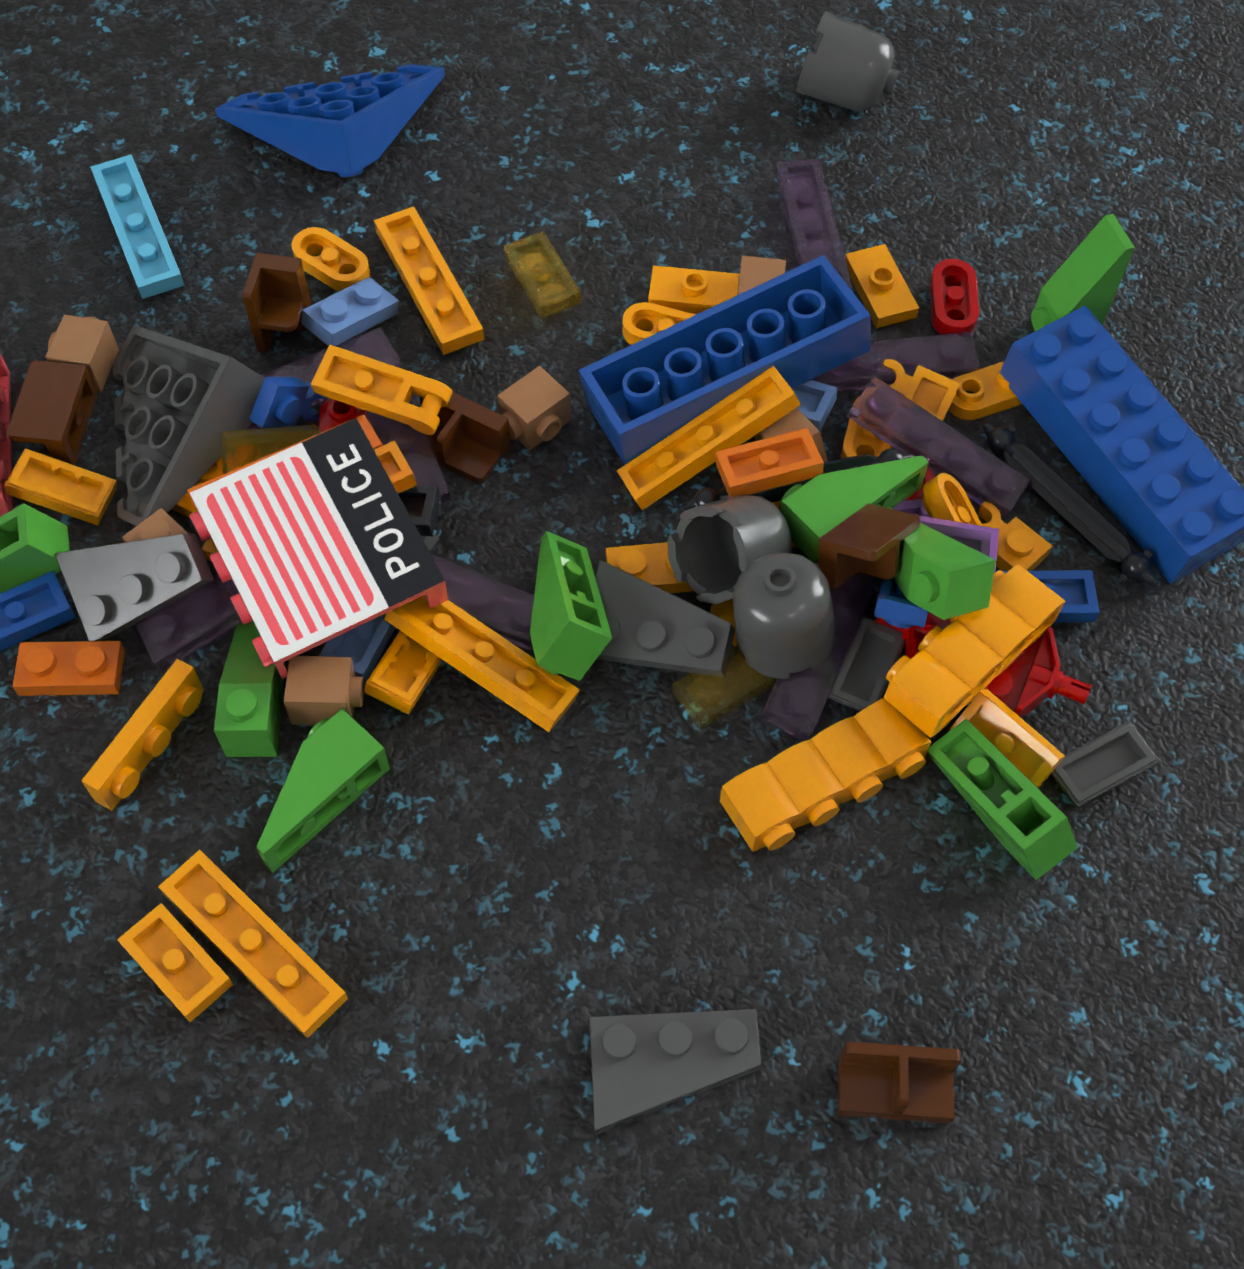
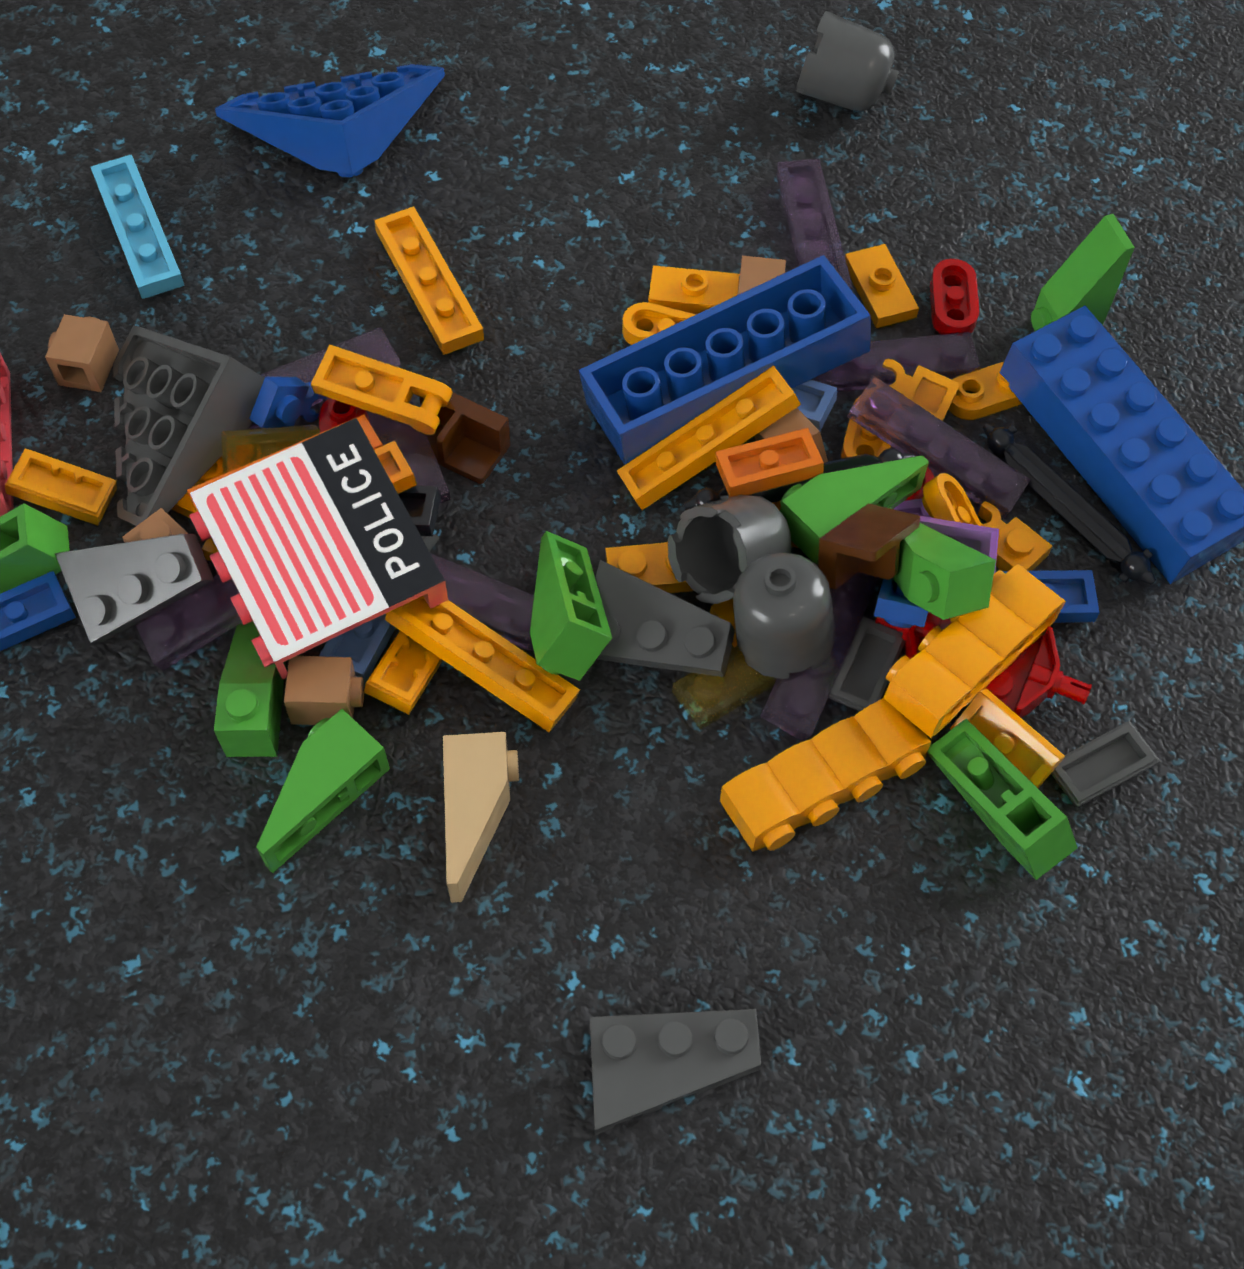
reddish brown panel [7,360,98,465] -> none
orange plate [12,641,125,696] -> none
light orange plate [81,658,204,811] -> none
light orange plate [117,903,234,1022] -> none
light orange plate [158,849,348,1039] -> none
reddish brown panel [242,253,312,353] -> none
light orange plate [291,227,370,291] -> none
medium blue plate [301,277,399,346] -> none
medium nougat brick [497,366,571,451] -> none
clear yellow plate [504,231,581,318] -> none
reddish brown panel [837,1042,961,1123] -> none
none -> tan slope [443,732,519,903]

